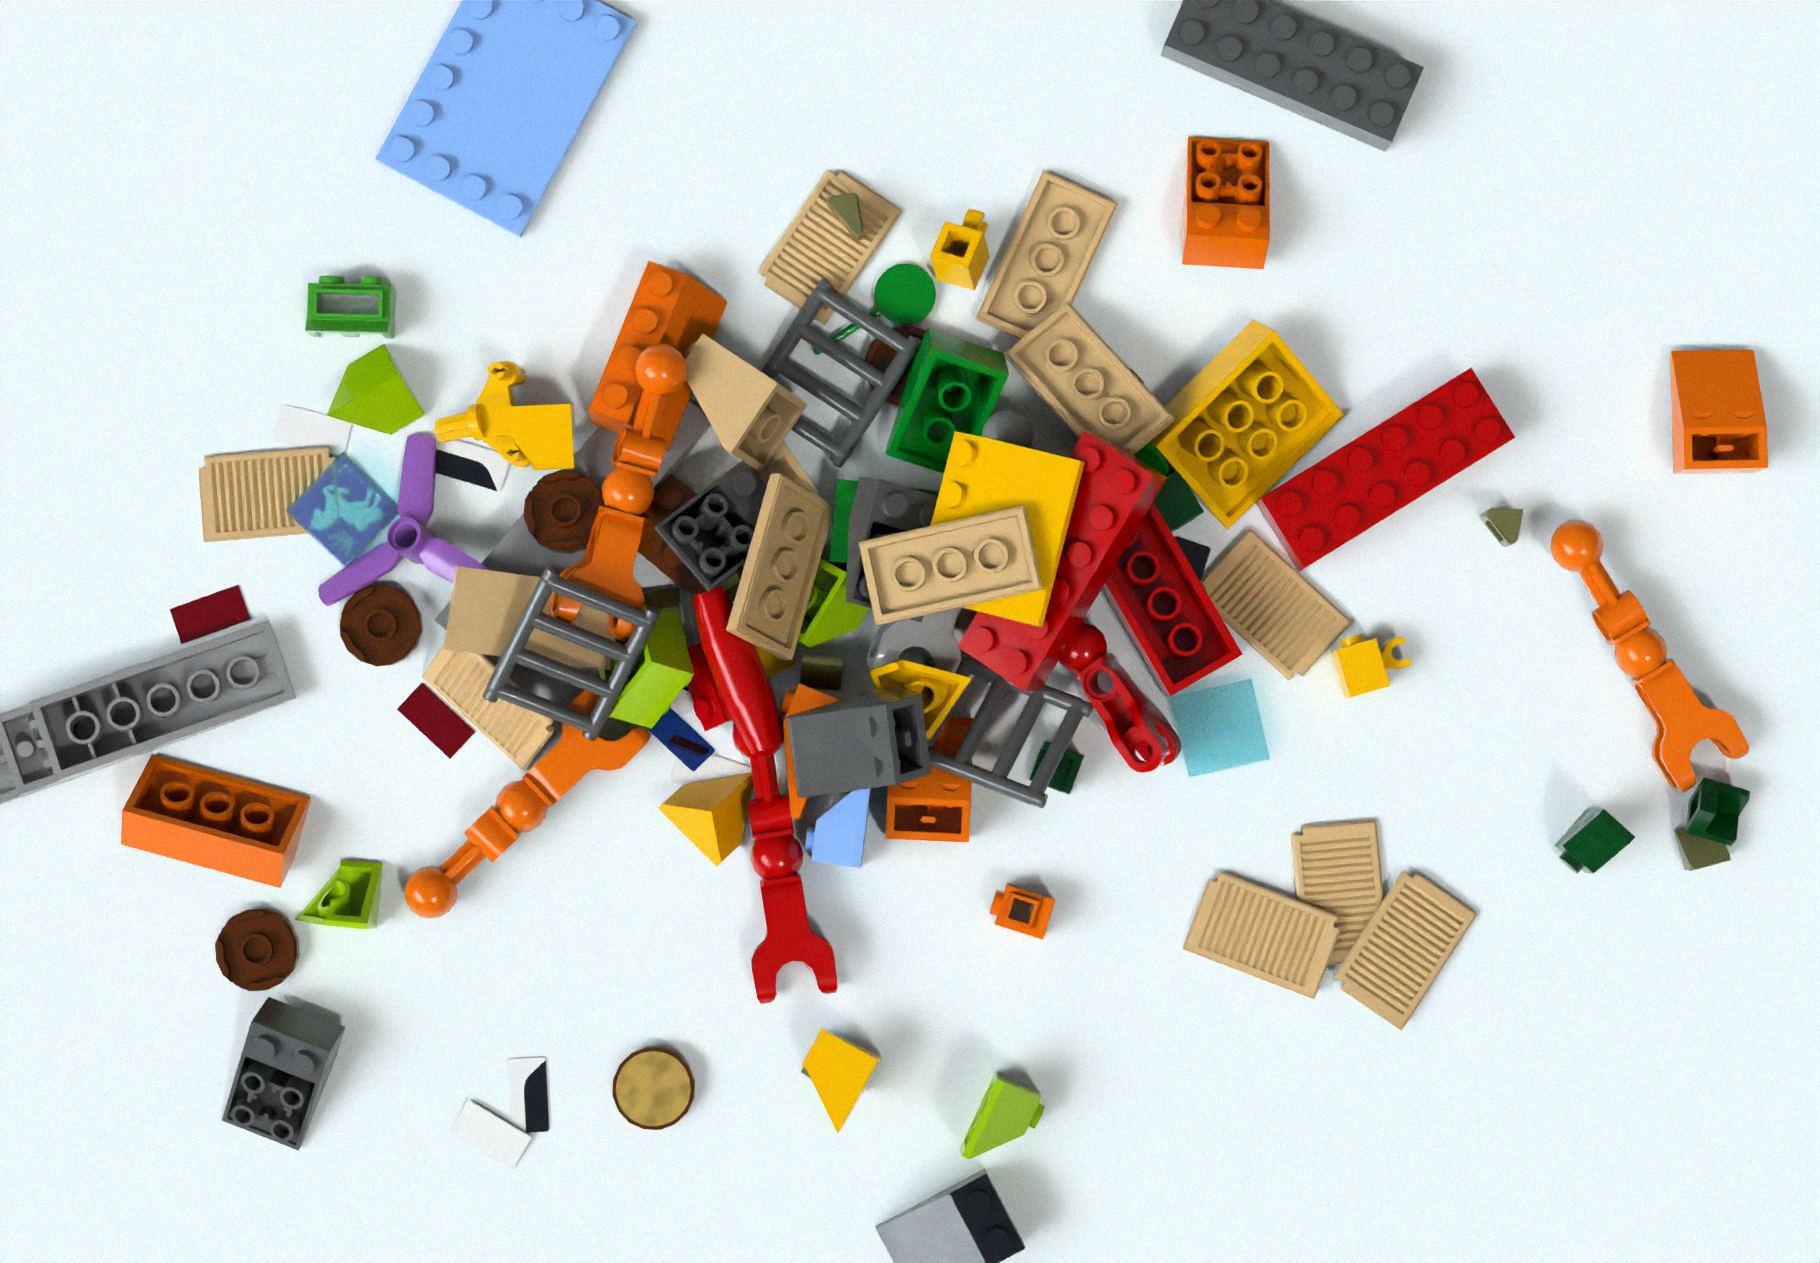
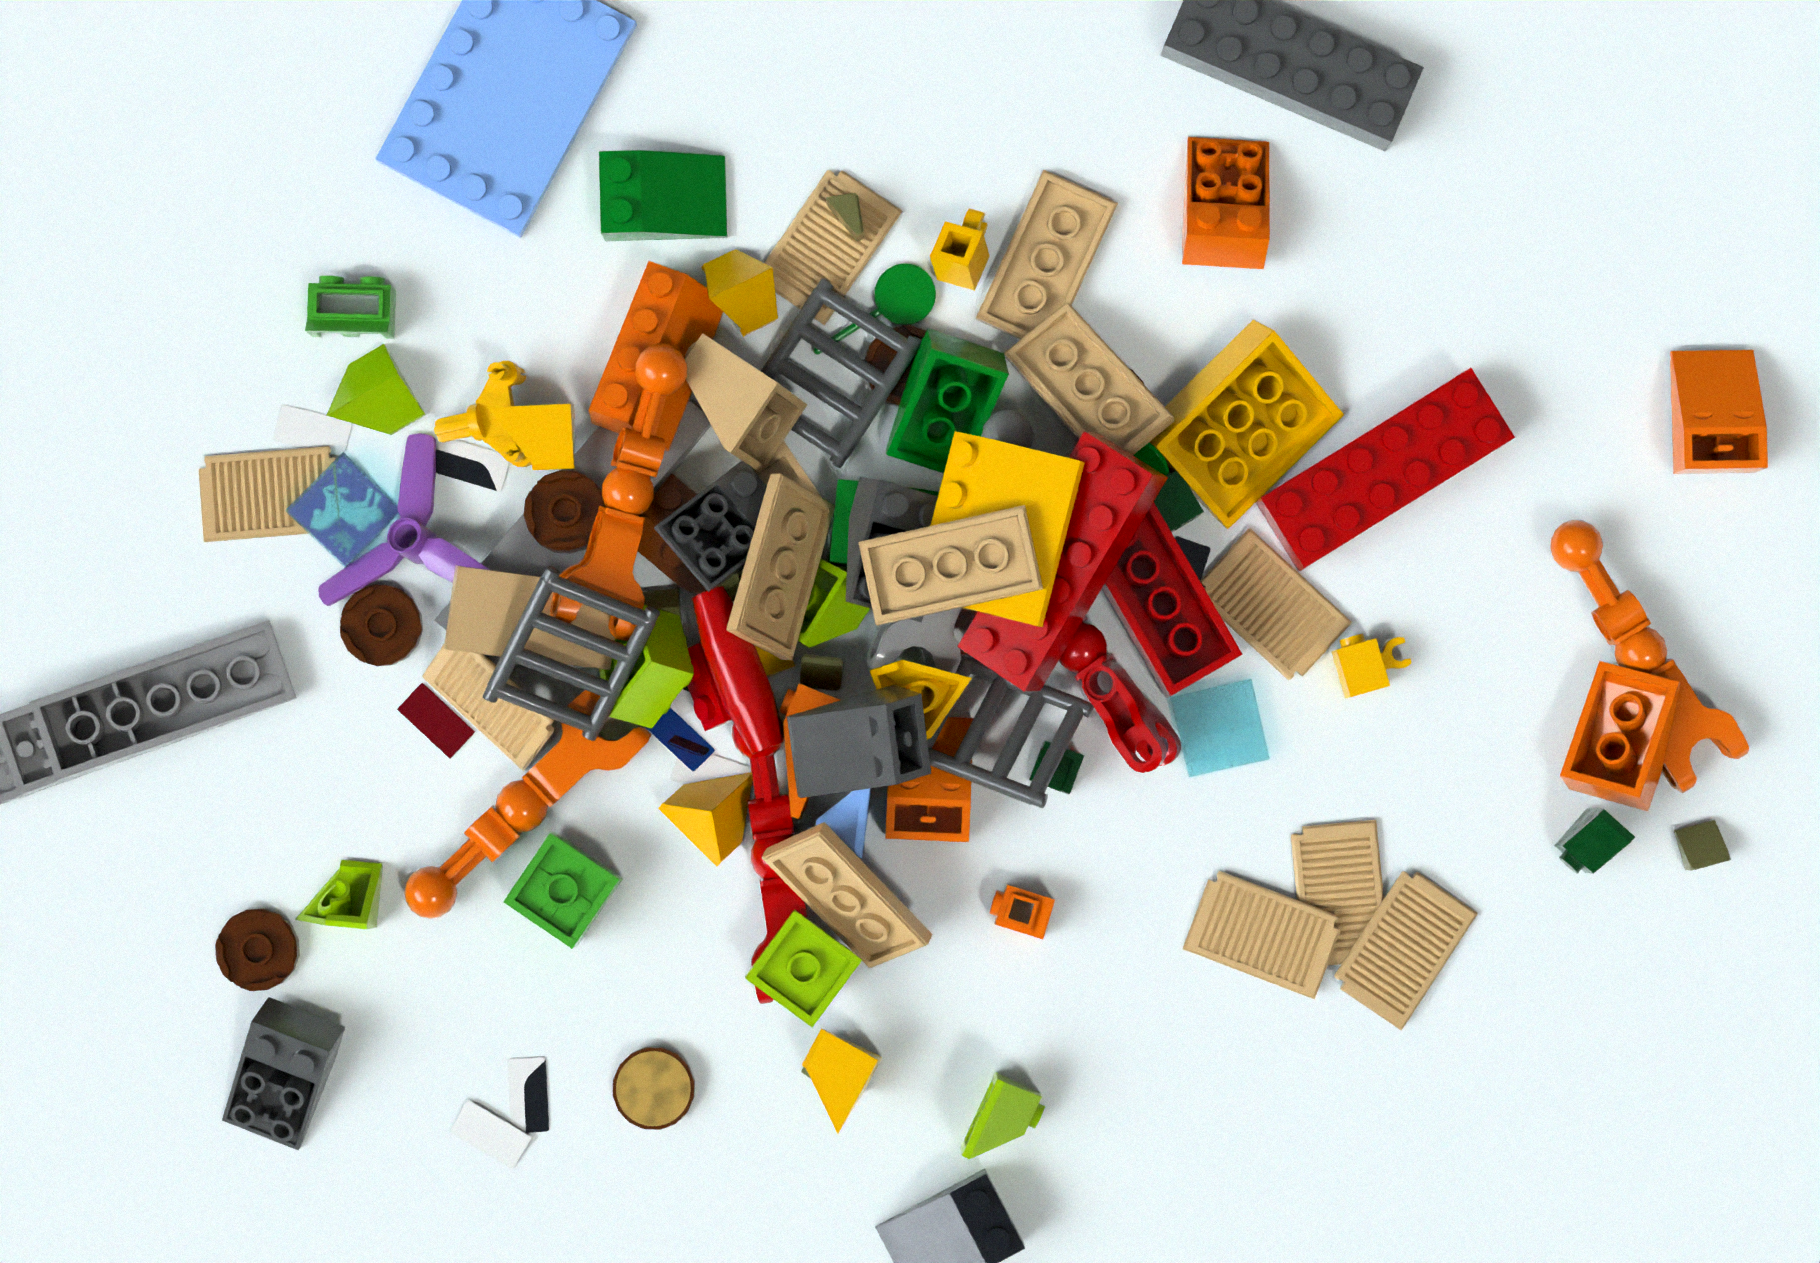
orange slope [121,754,310,888] -> none
dark red sticker [170,585,251,644] -> none
olive slope [1480,508,1524,547] -> none
dark green panel [1685,777,1750,846] -> none
none -> bright green container [503,832,623,949]
none -> green slope [599,150,728,242]
none -> yellow slope [701,249,778,337]
none -> lime plate [745,909,862,1028]
none -> tan tile [762,822,933,968]
none -> orange slope [1560,661,1681,811]

